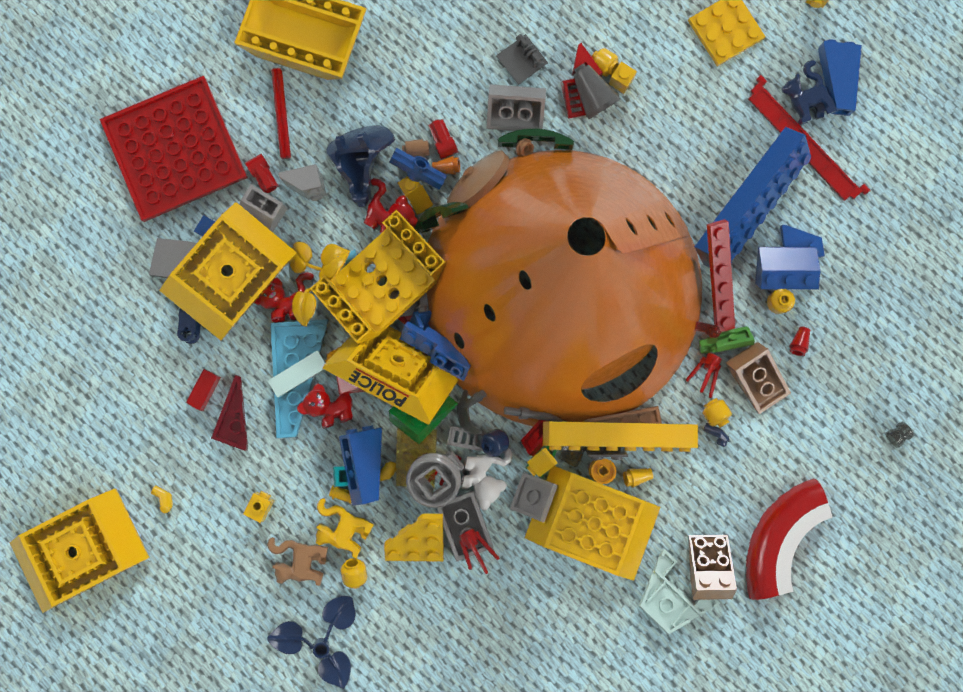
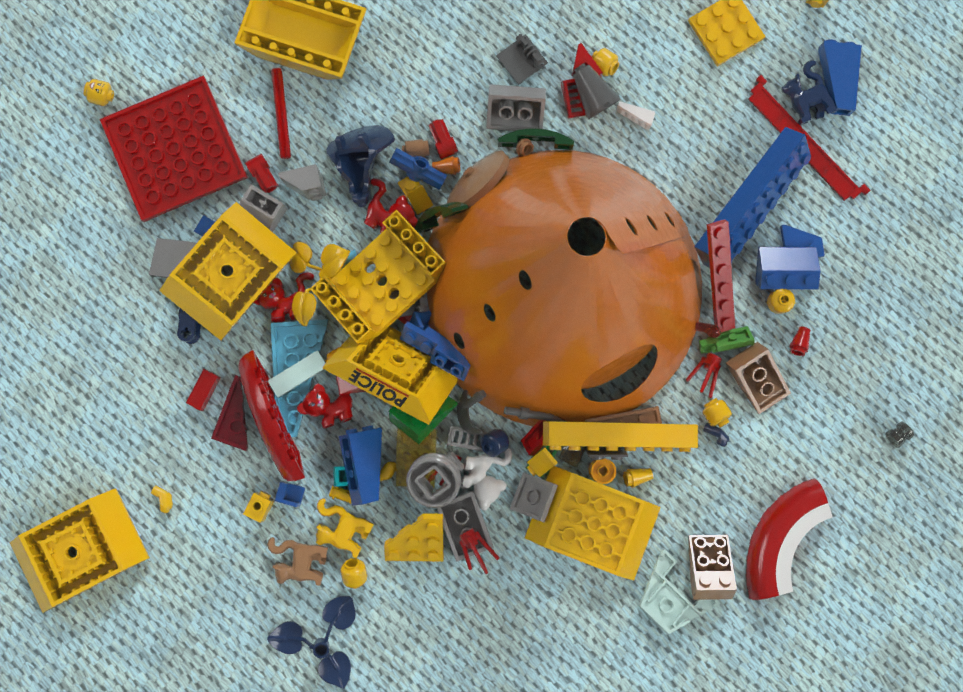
yellow brick [609,61,637,94] -> none
none -> yellow head [83,79,114,106]
none -> red brick [238,350,305,481]
none -> blue panel [275,481,305,507]
none -> white slope [616,101,655,131]

